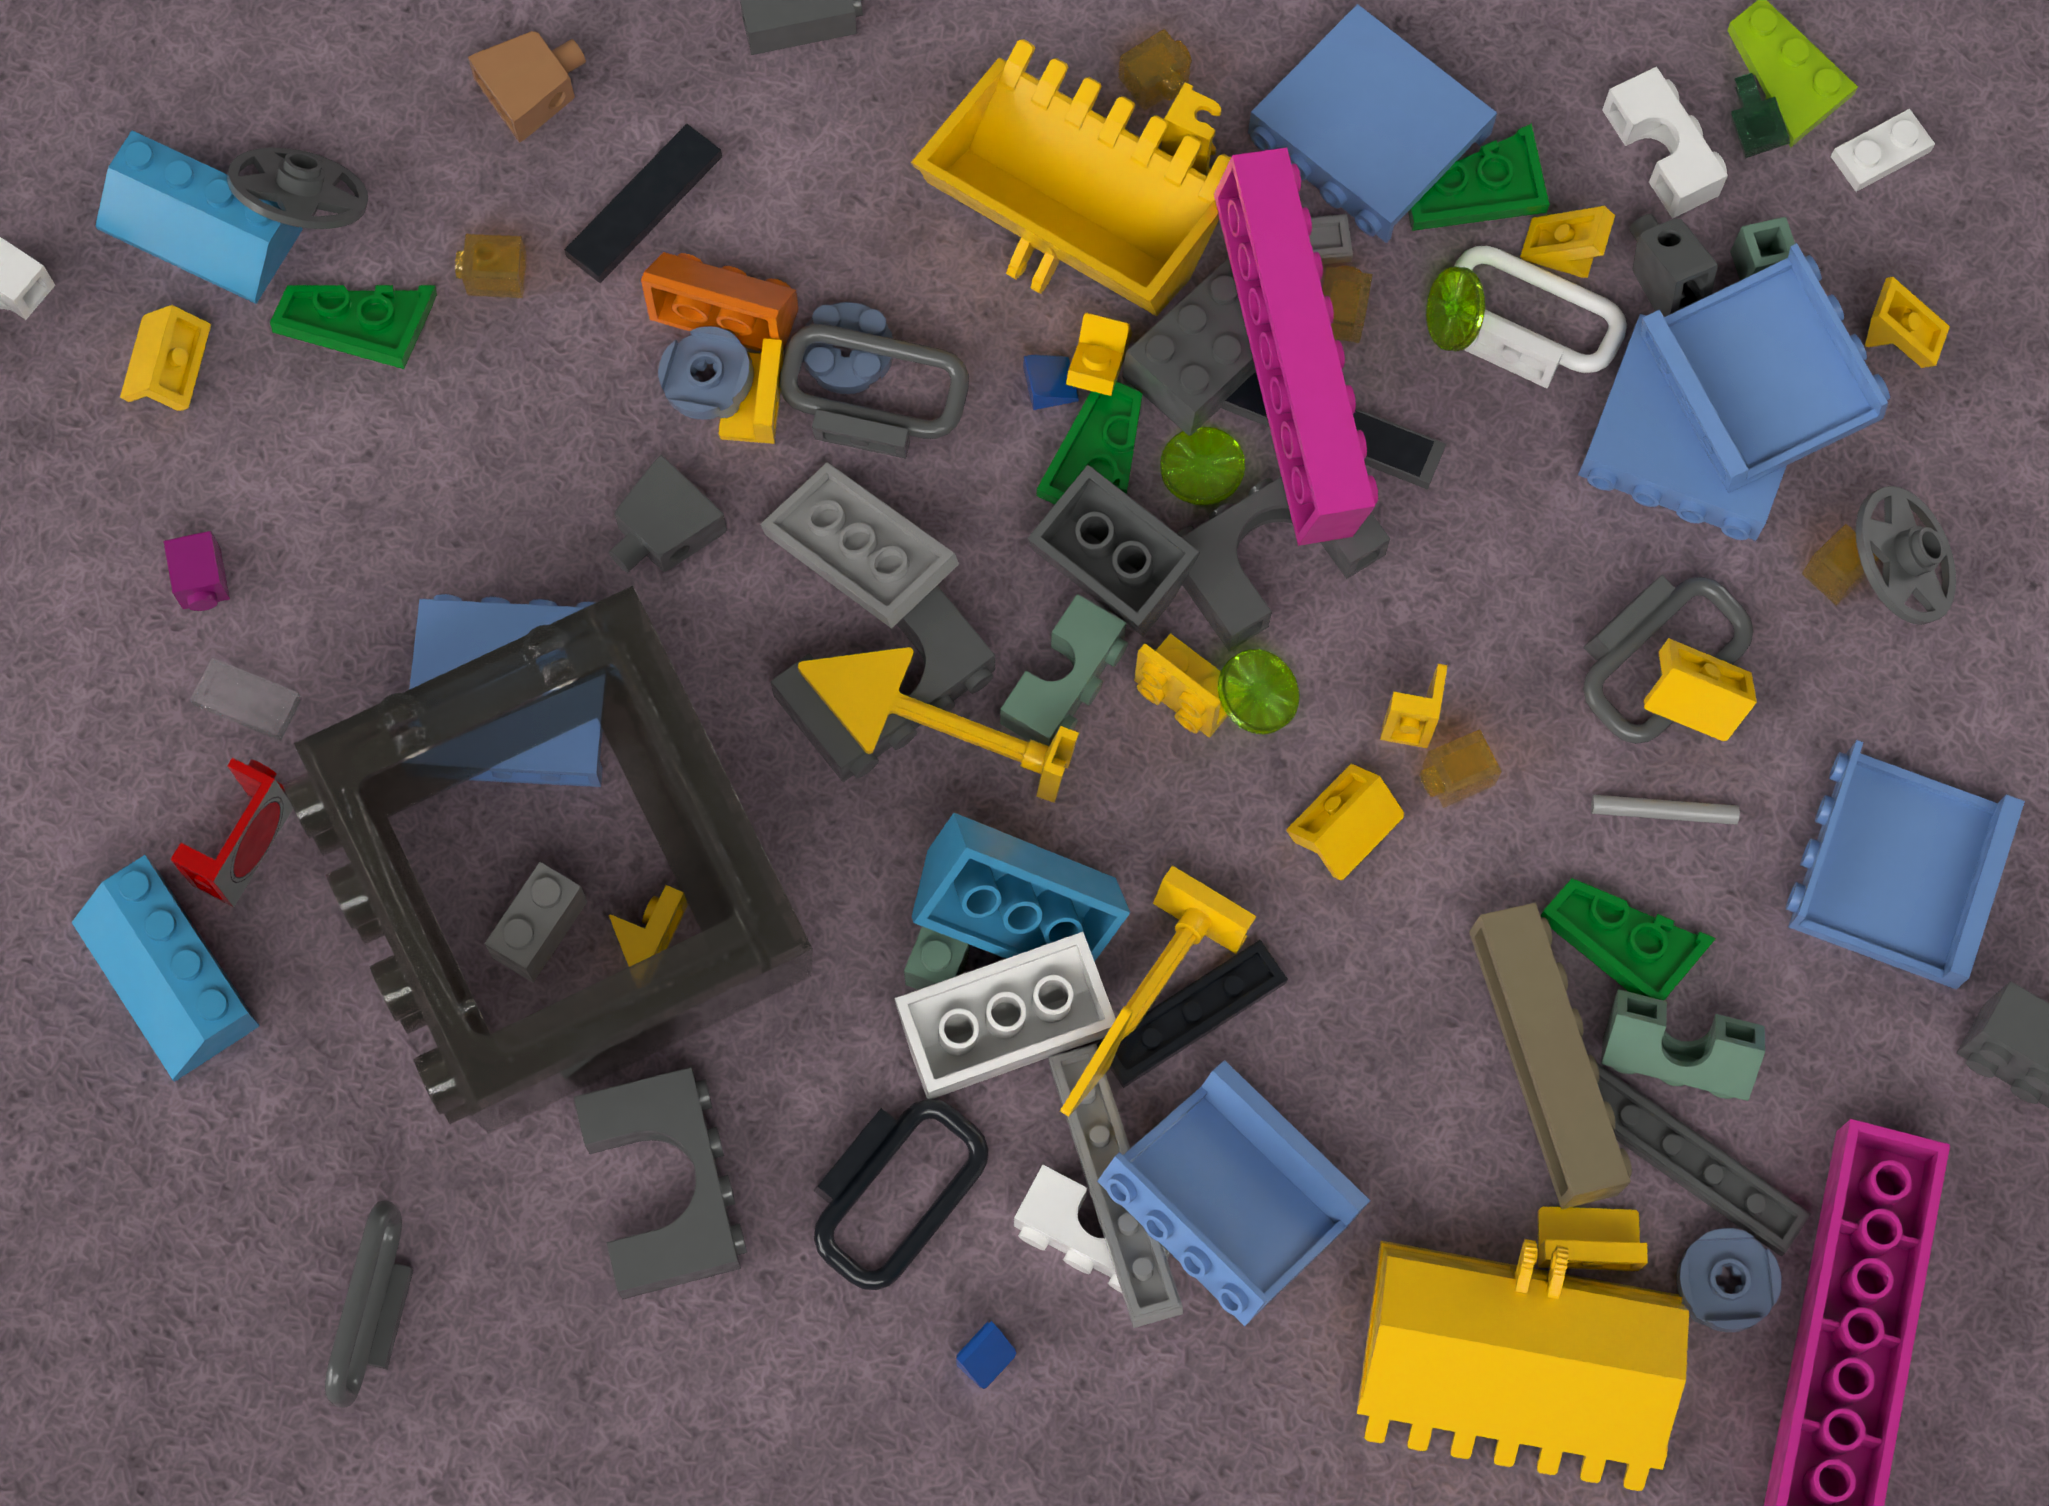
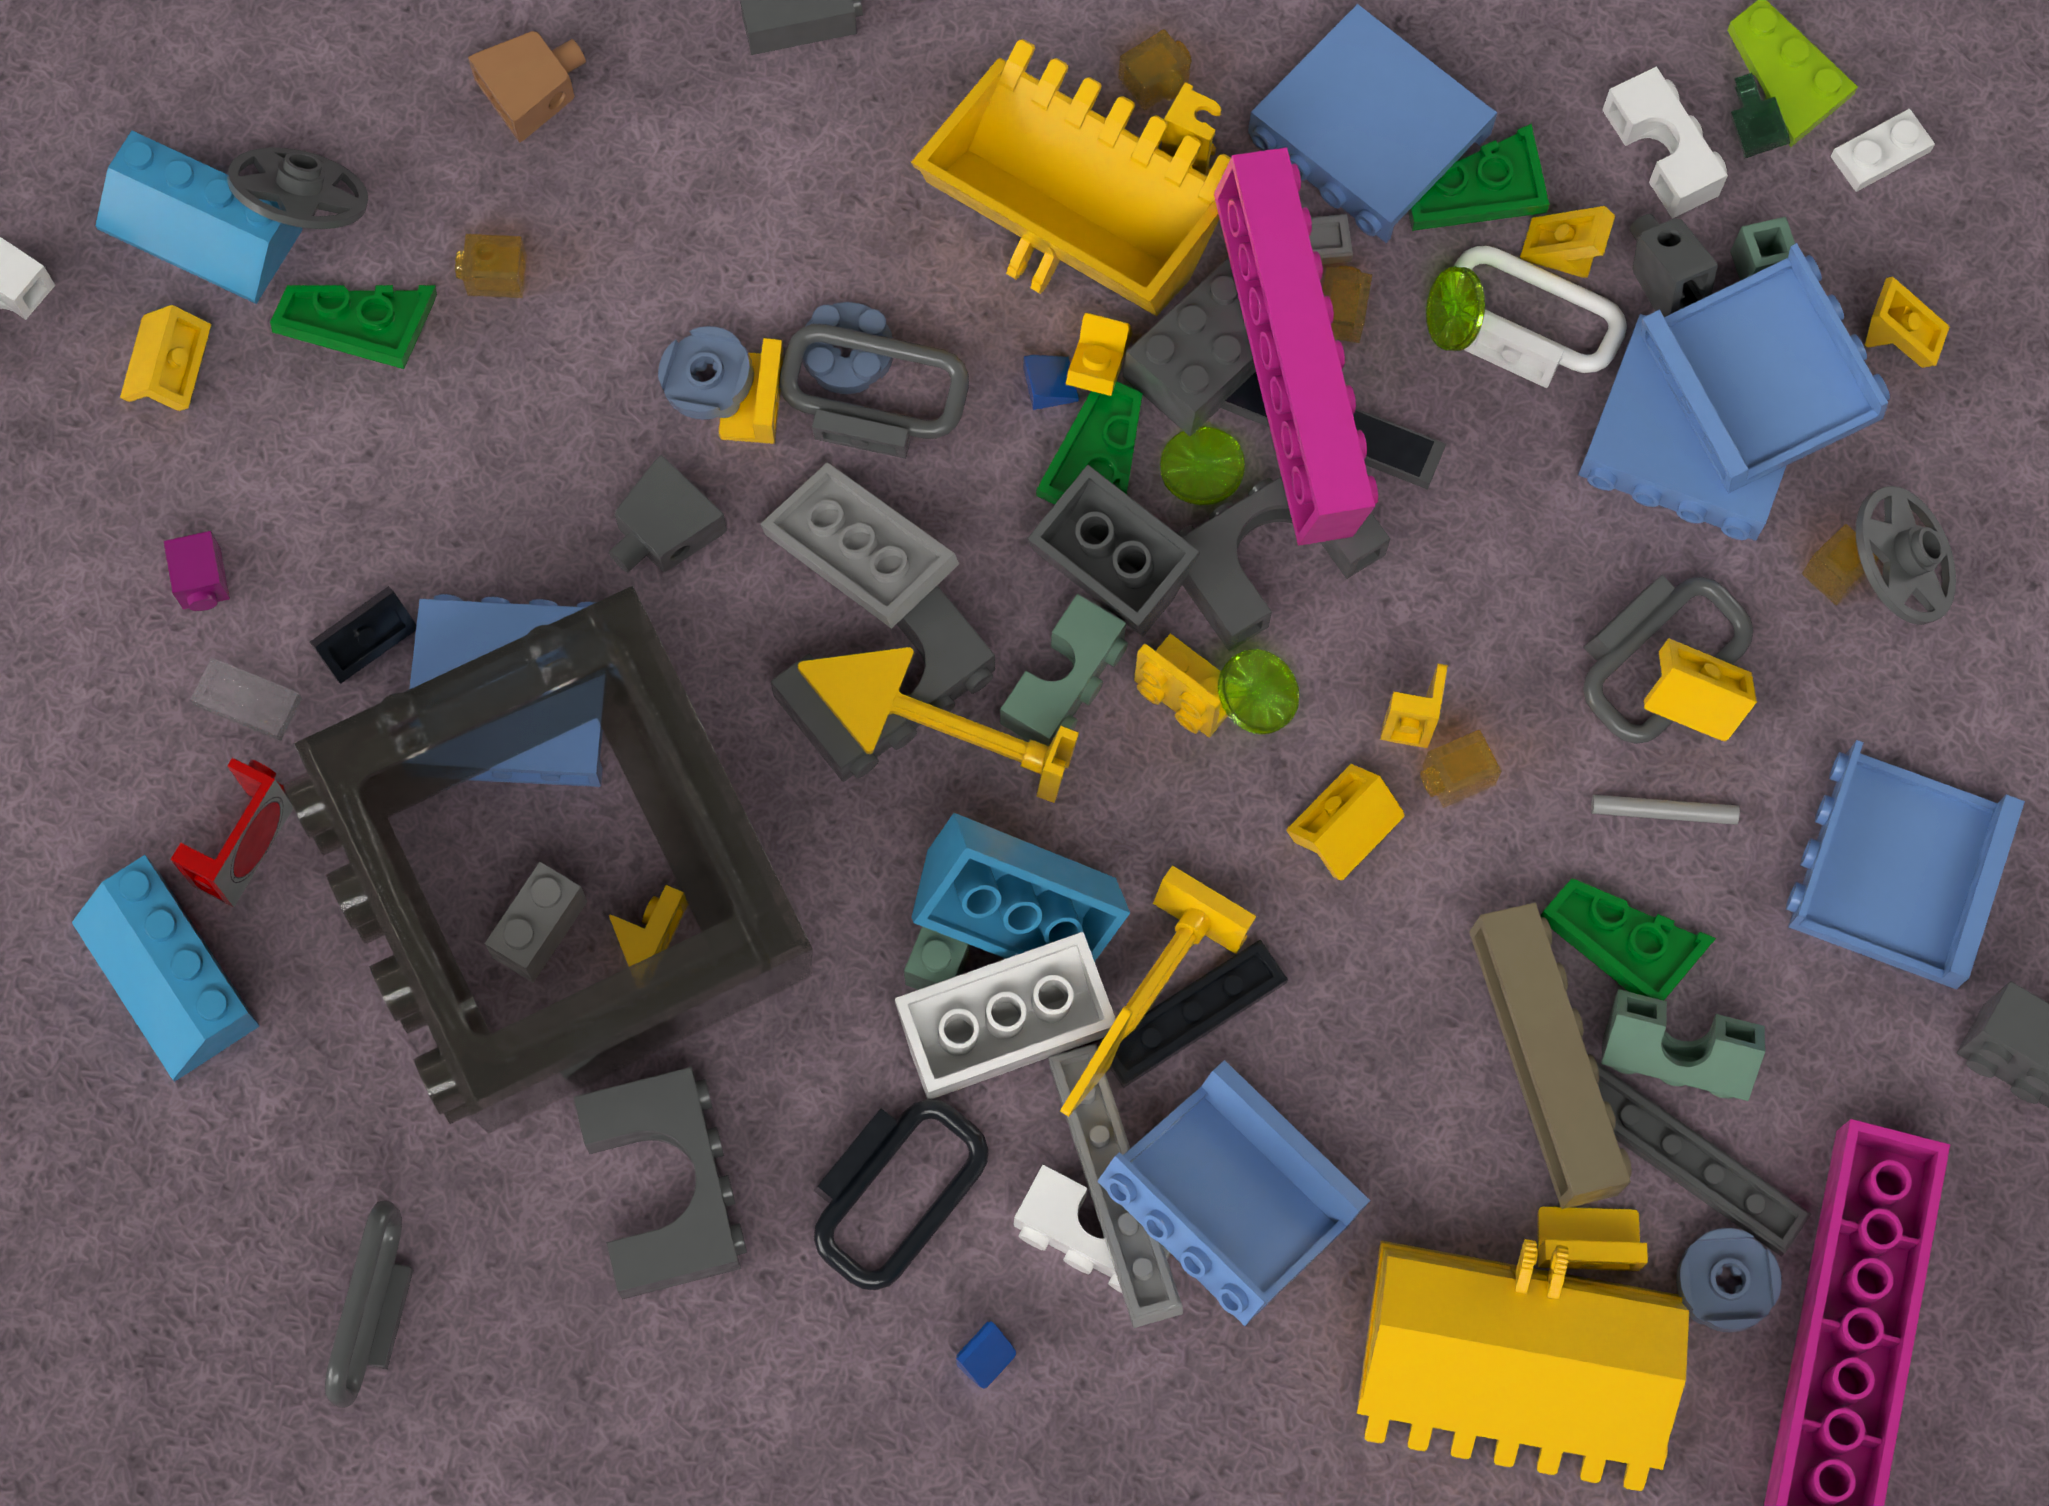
black tile [564,124,722,283] -> none
orange slope [641,252,799,352] -> none
none -> black plate [310,586,417,684]

